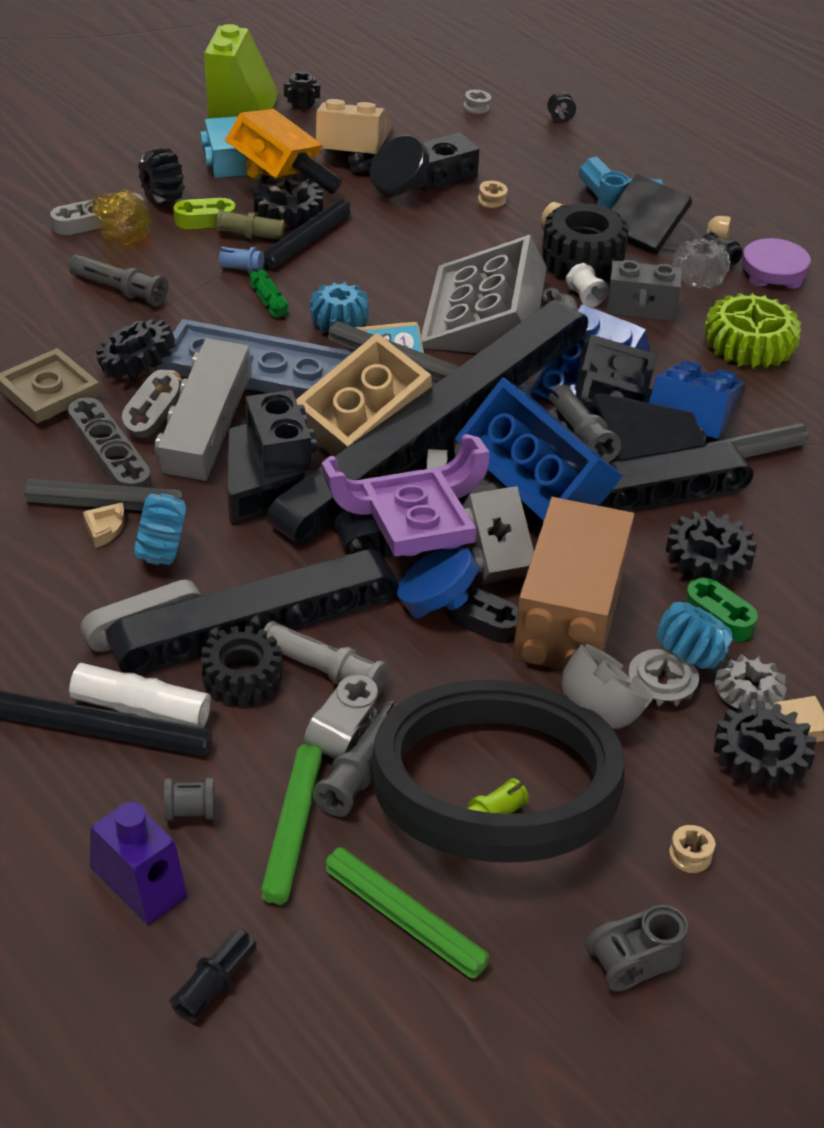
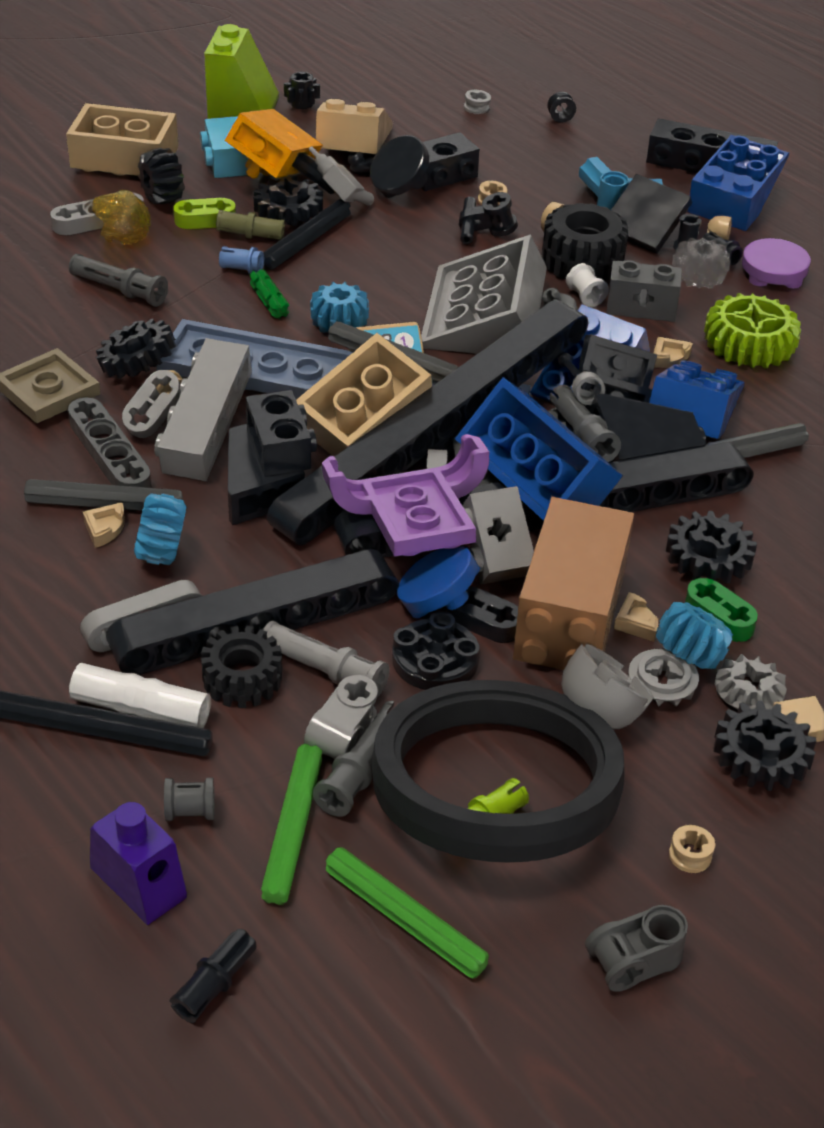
none -> tan brick [66,103,178,176]
none -> light grey piece [309,146,374,205]
none -> black tile [392,611,480,690]
none -> black piece [458,192,518,244]
none -> light grey hinge [558,353,605,405]
none -> tan tile [614,592,658,642]
none -> black brick [646,118,778,173]
none -> tan tile [654,337,693,368]
none -> black pin [673,214,702,259]
none -> blue slope [687,135,789,231]

